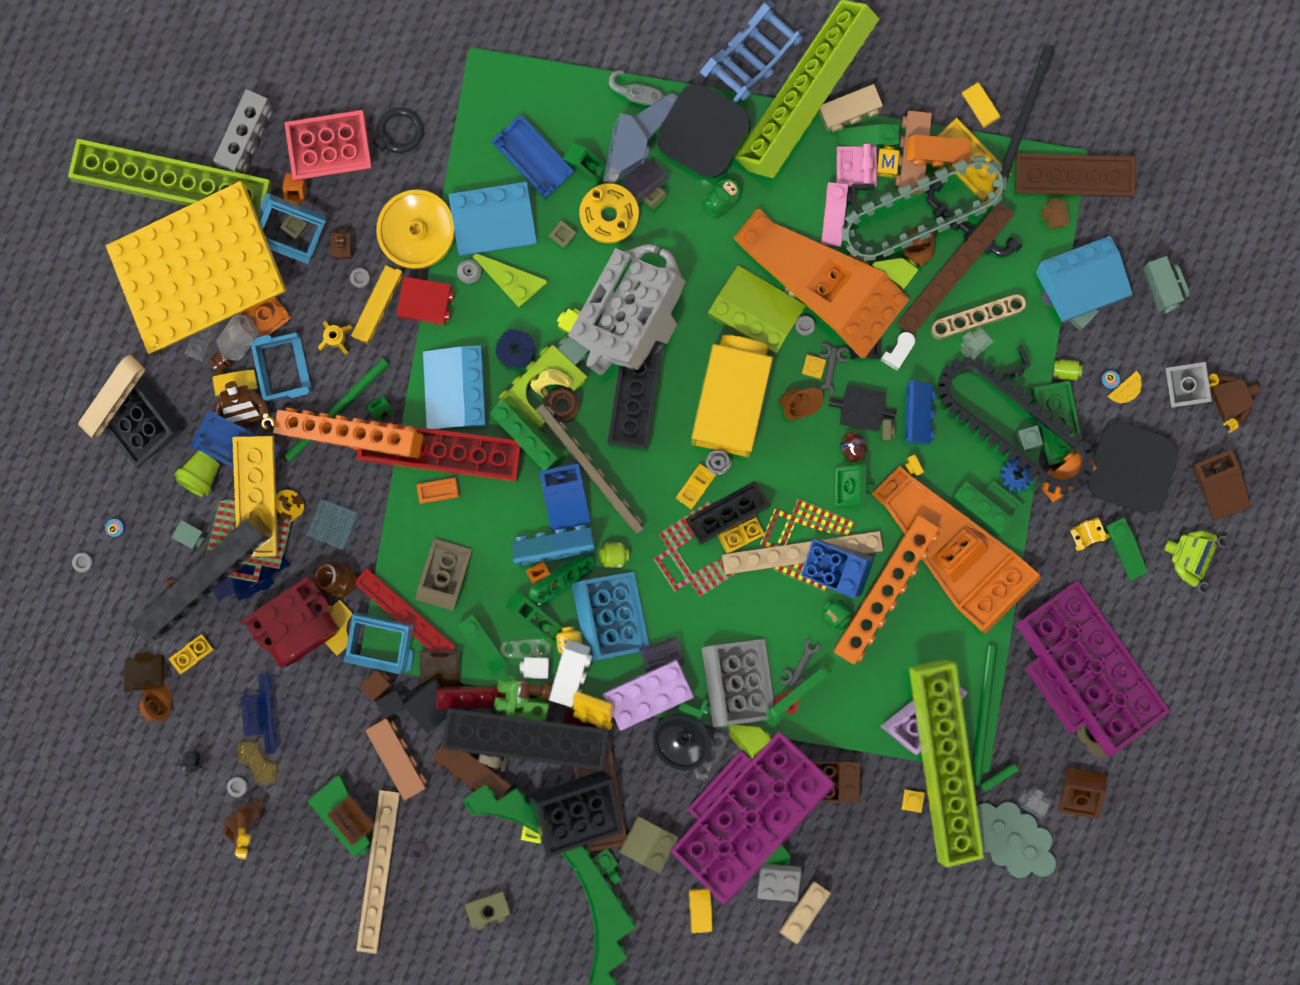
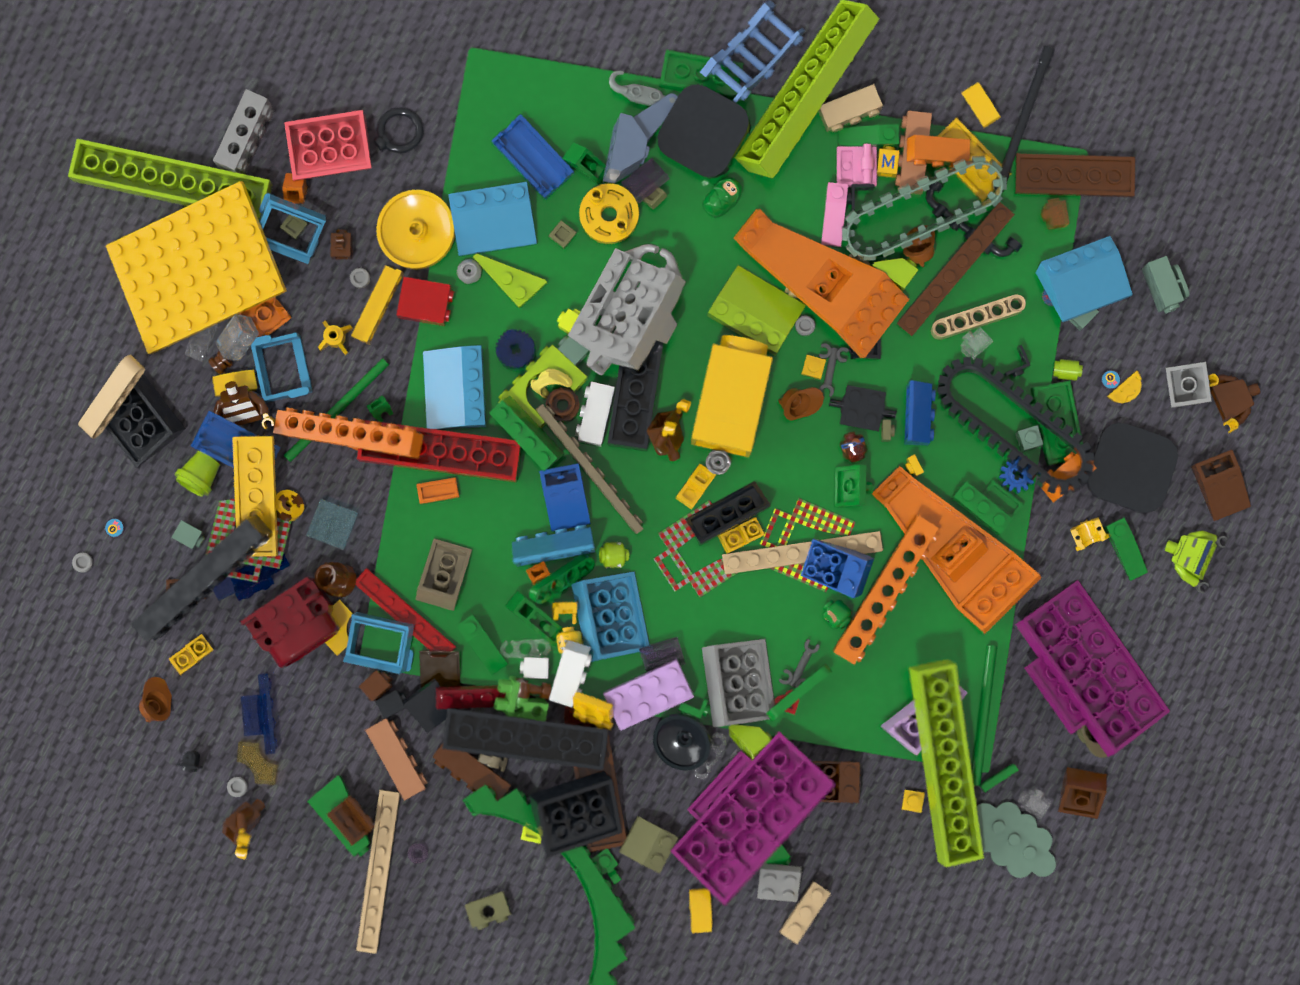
dark brown piece [124,652,165,693] -> none
white leg [880,332,915,371] -> none
none -> yellow piece [552,602,577,624]
none -> white brick [575,382,615,447]
none -> reddish brown torso [647,399,691,461]
none -> green tile [659,50,743,100]

